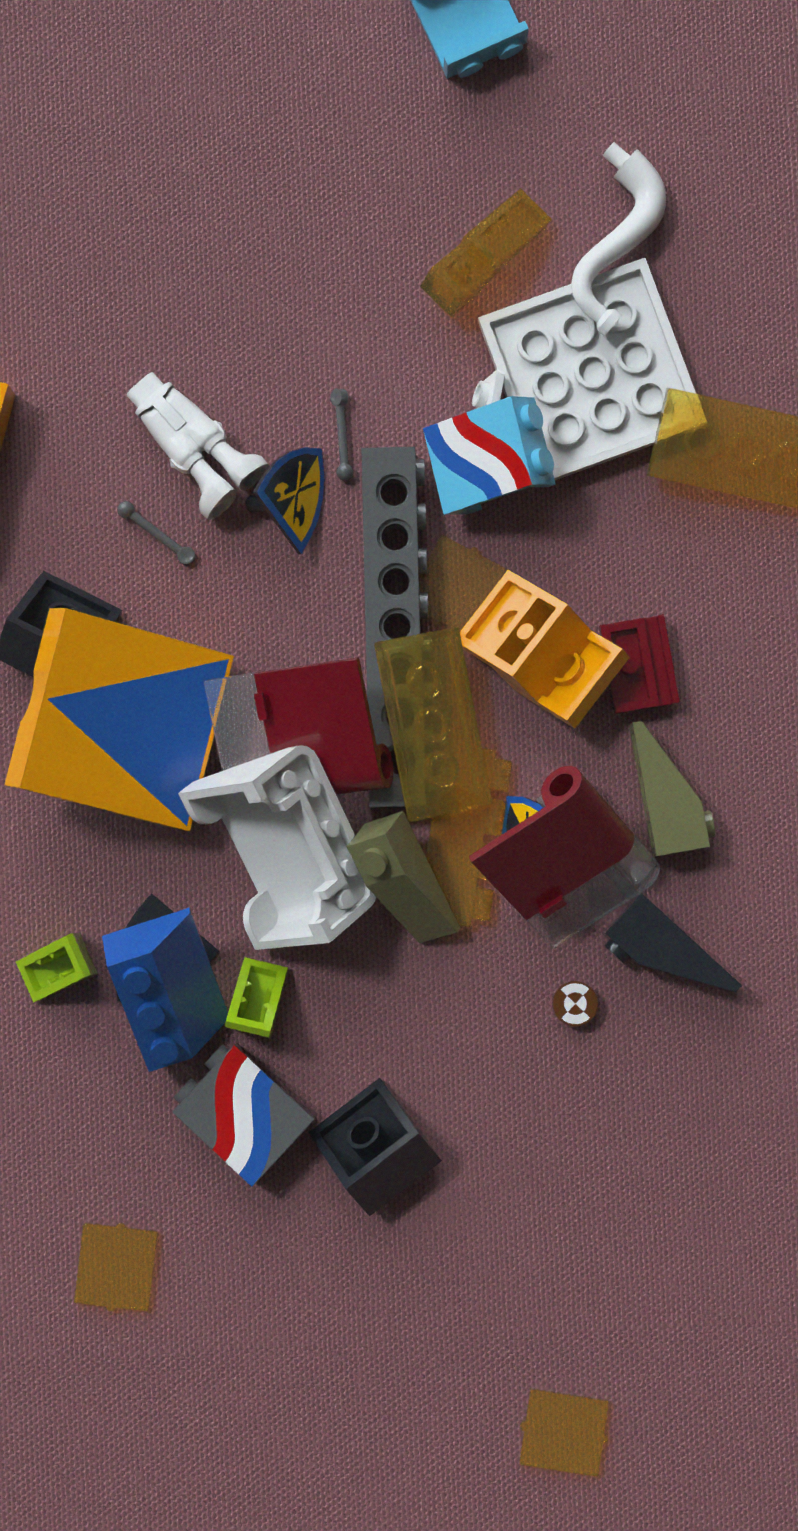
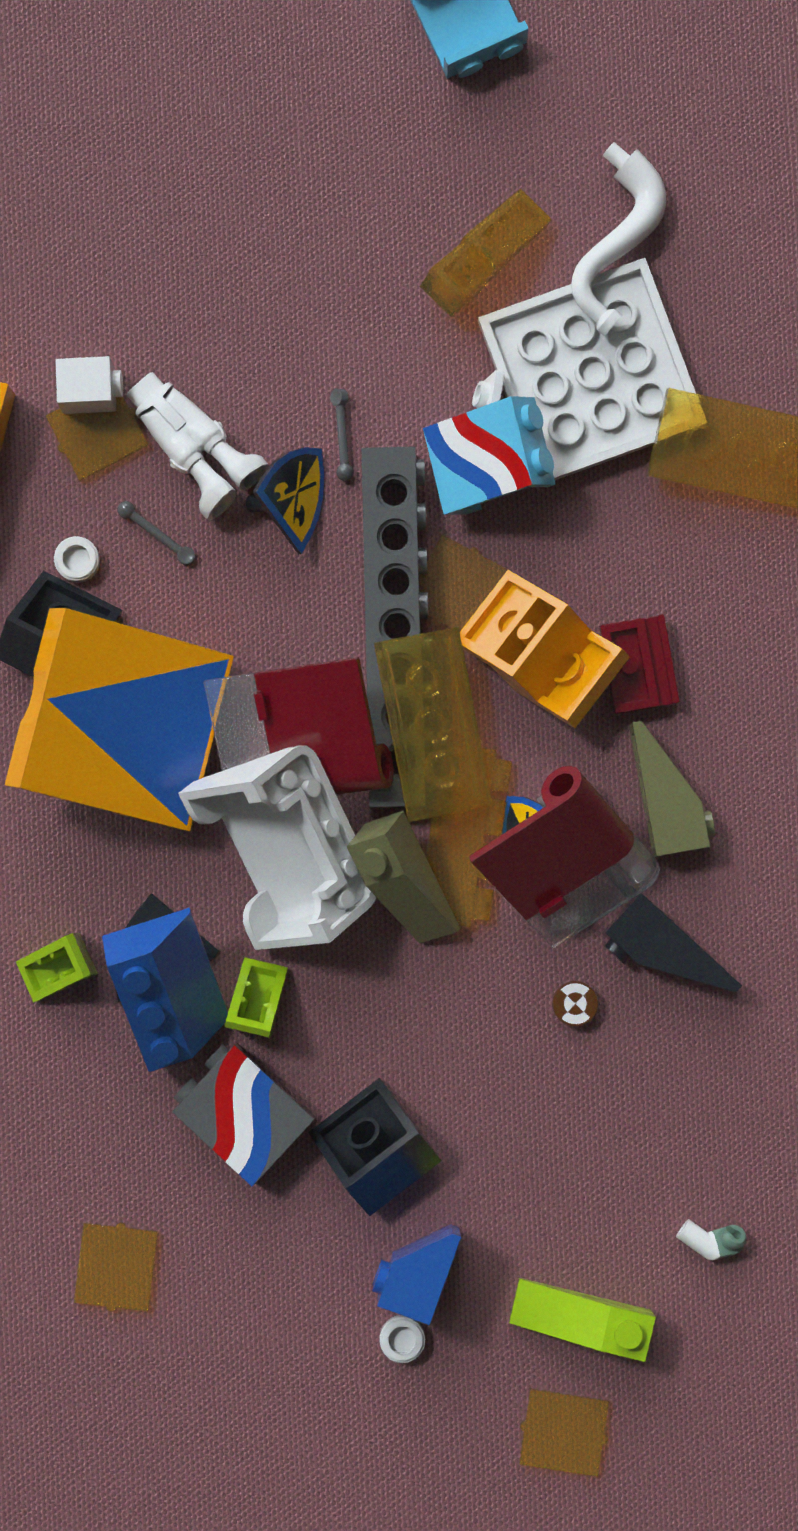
none -> clear yellow piece [46,397,148,481]
none -> white tile [54,536,100,583]
none -> white brick [56,356,123,414]
none -> blue slope [372,1224,461,1325]
none -> white tile [380,1315,425,1363]
none -> lime slope [509,1278,656,1362]
none -> arm [676,1219,747,1261]

